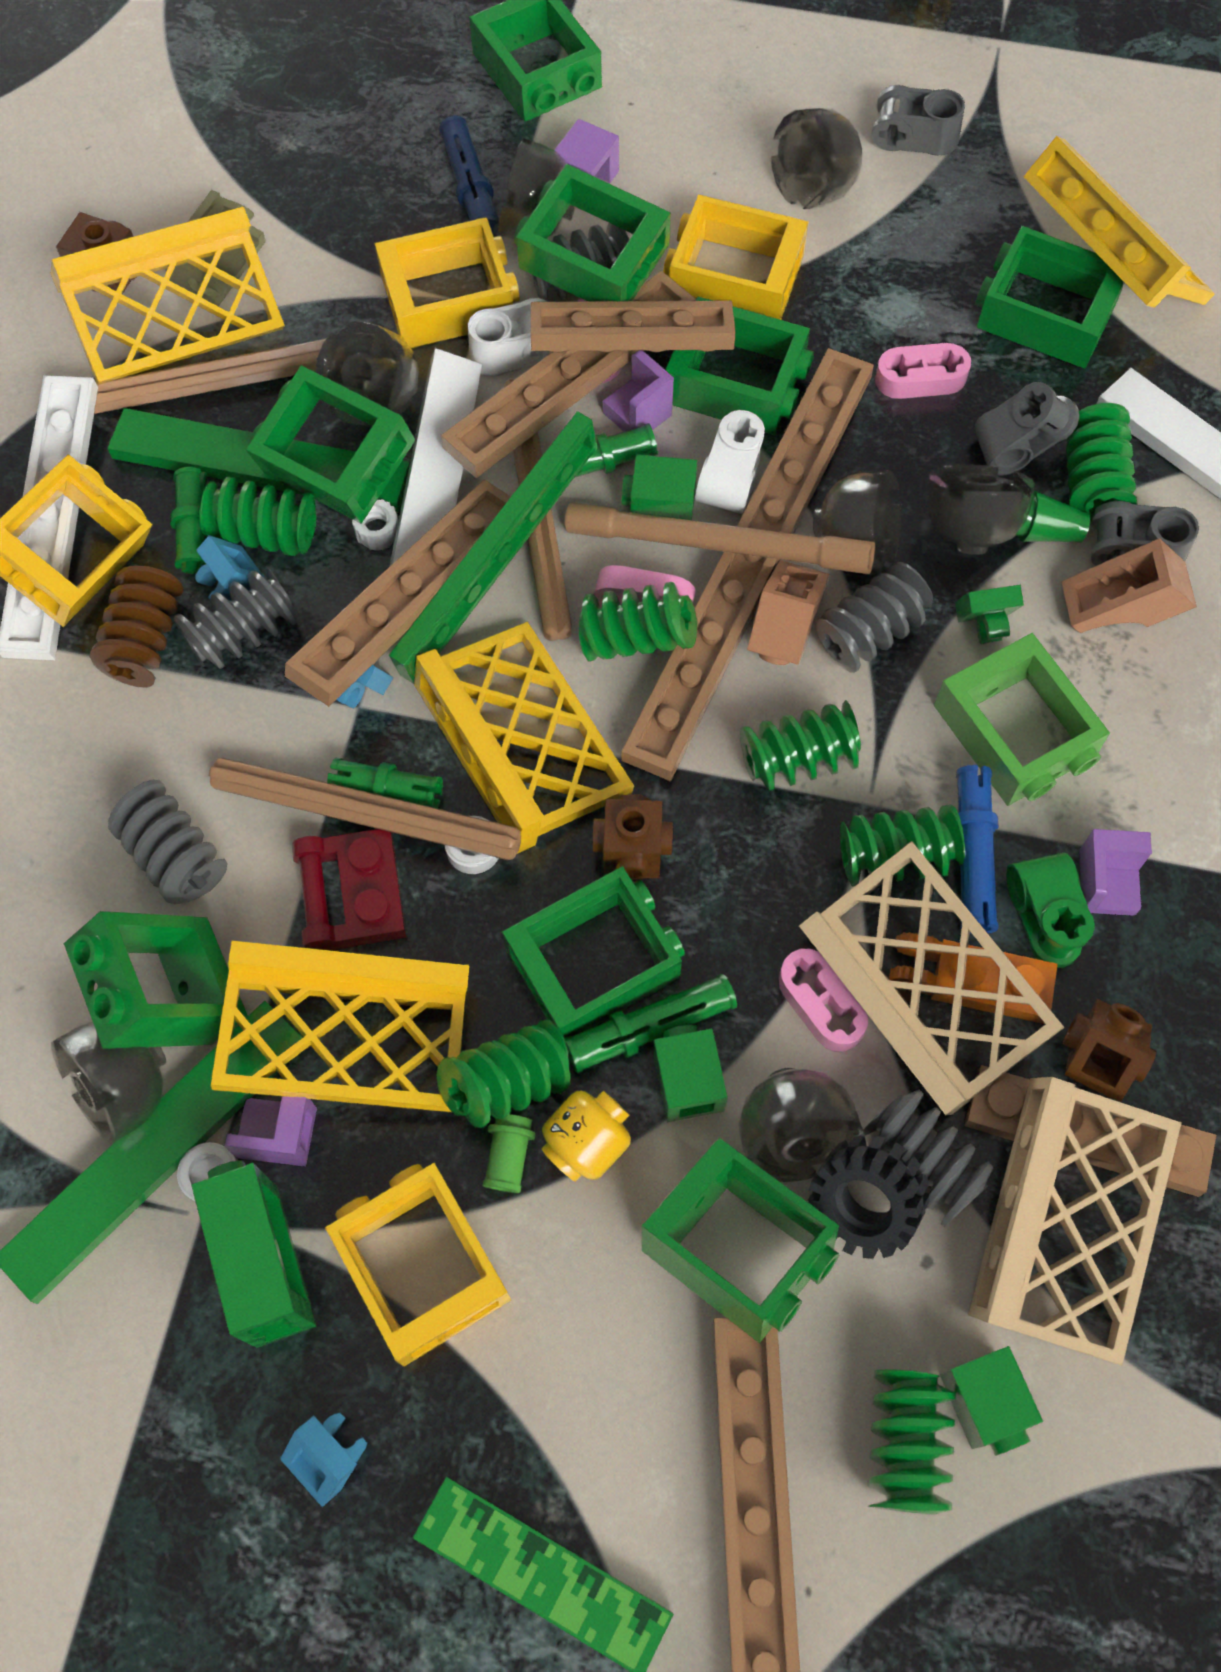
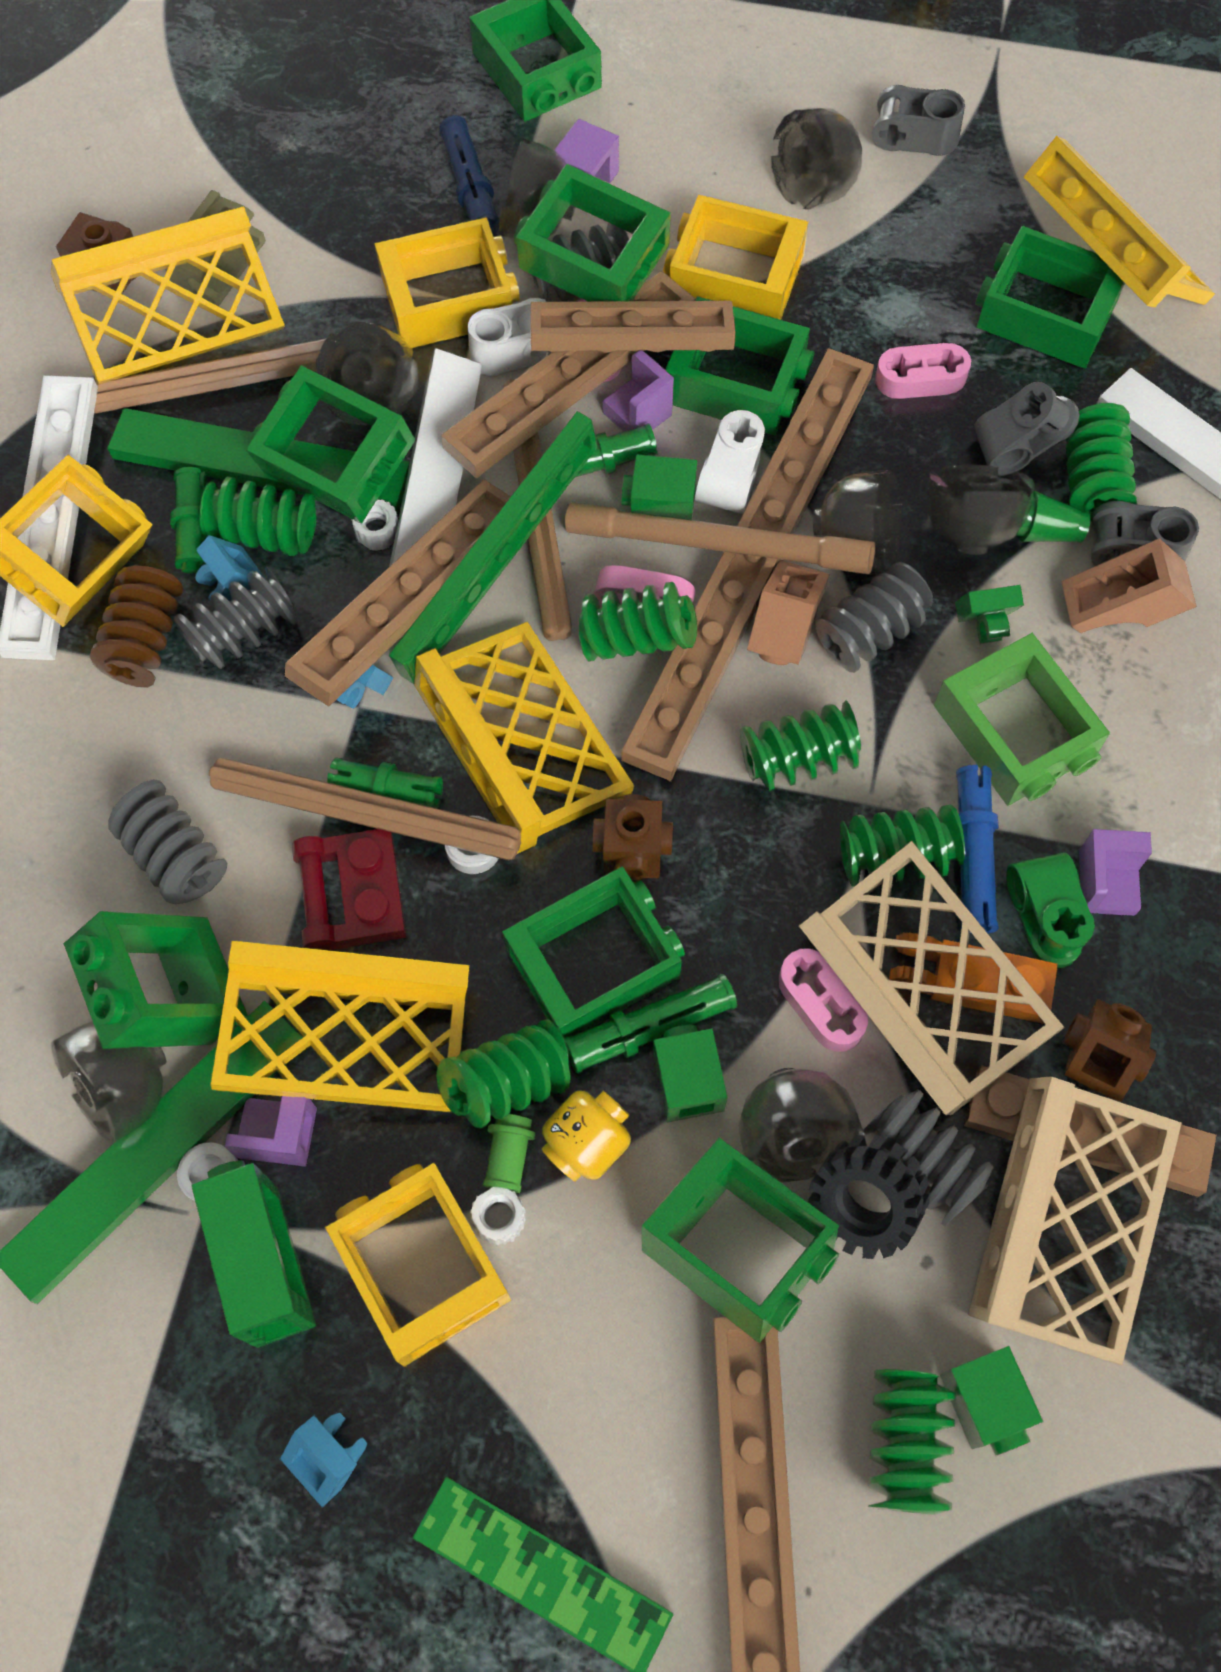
none -> white axle [470,1187,526,1245]

